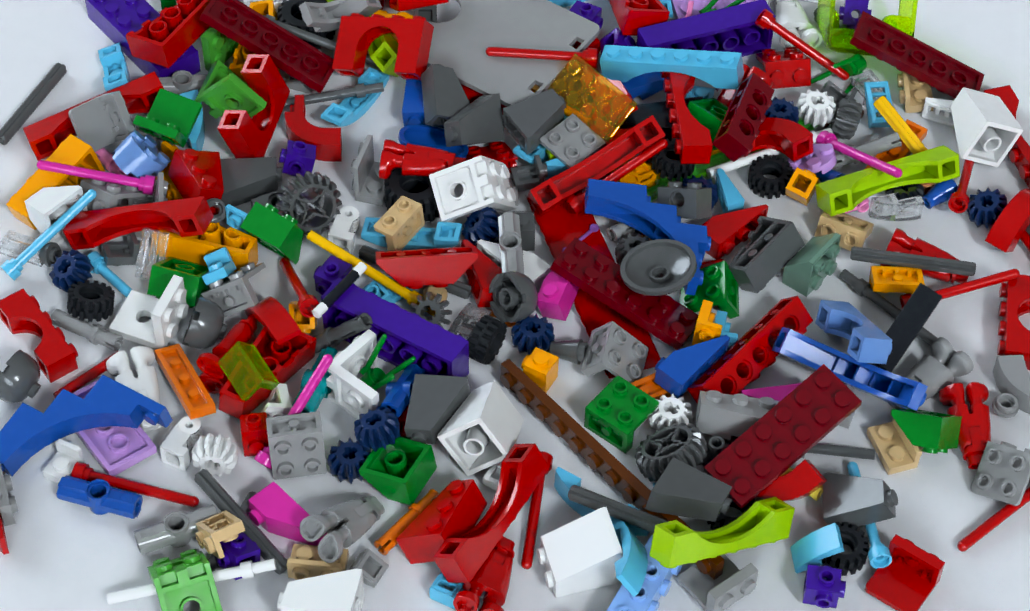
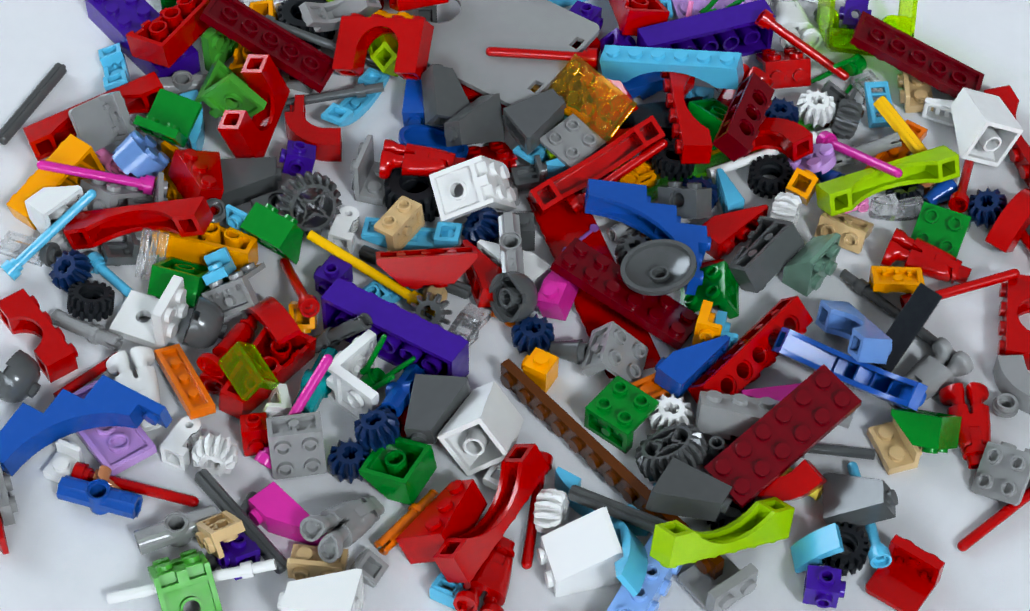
black bar [312,262,367,318] -> none
black tyre [468,315,507,365] -> none
dark grey axle [850,246,976,276] -> none
none -> nougat hand [93,465,122,490]
none -> white gear [533,488,570,534]
none -> white gear [770,192,802,227]
none -> green bracket [911,201,971,258]

